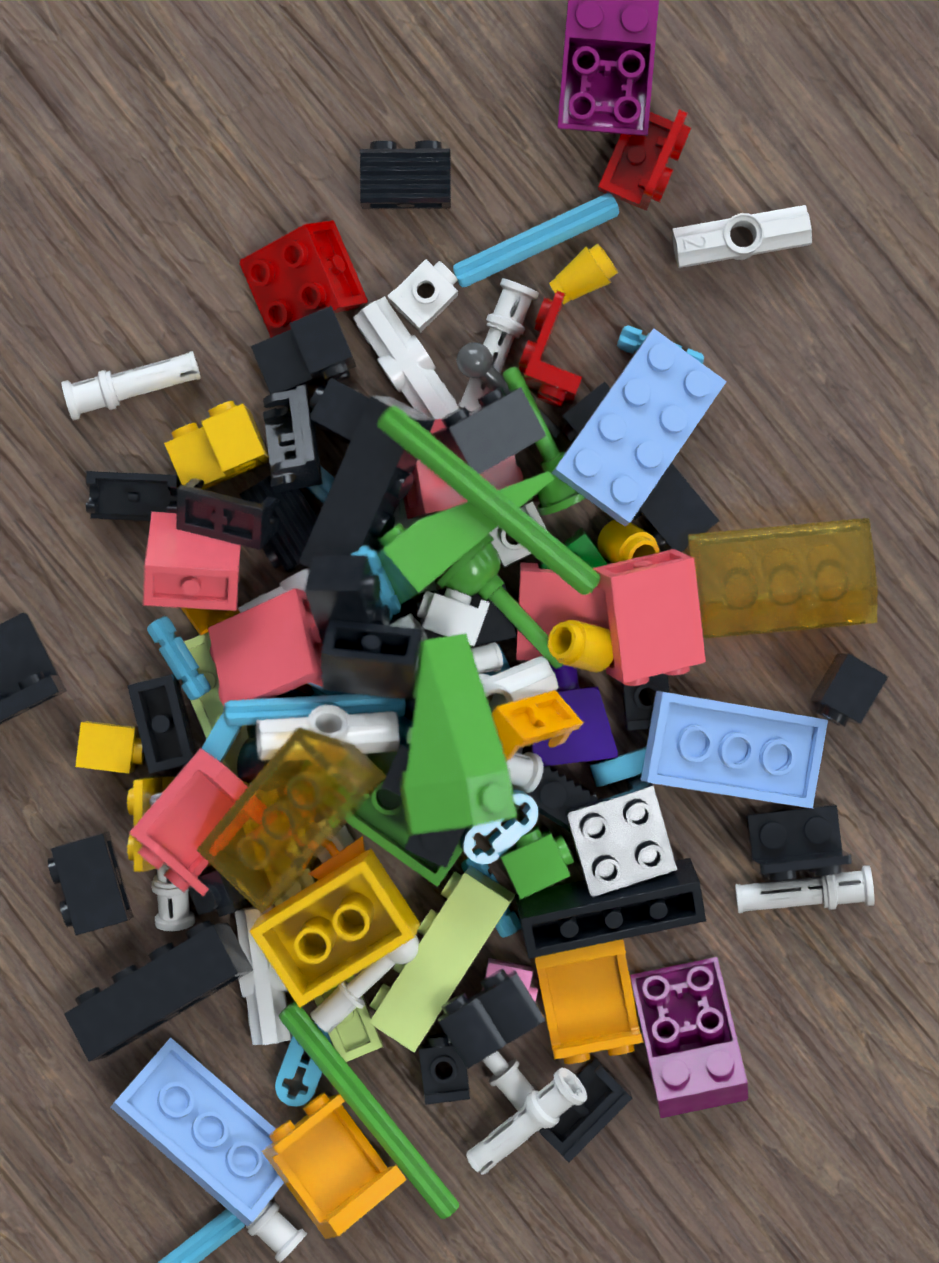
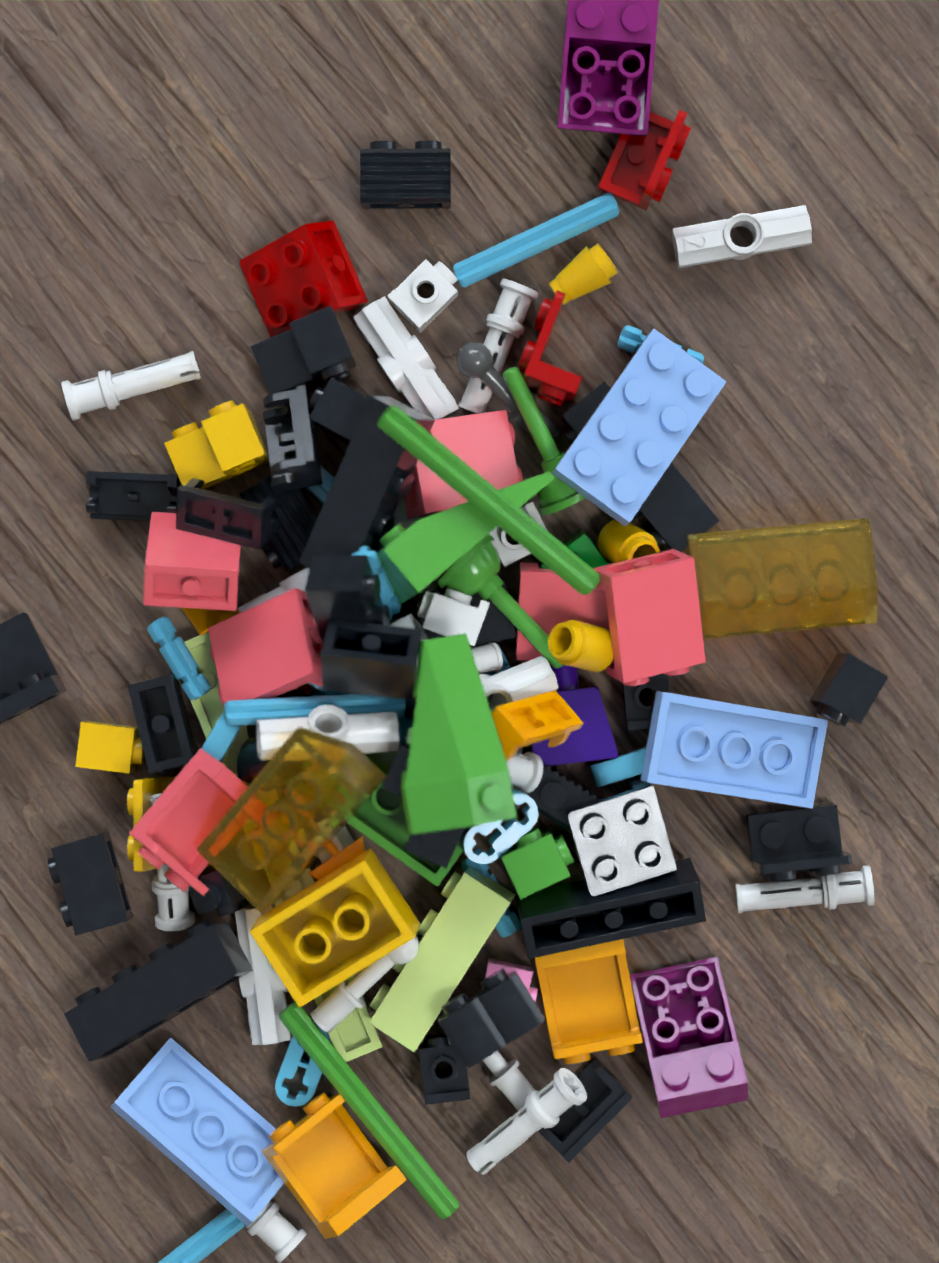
black brick [432,387,546,475] -> none

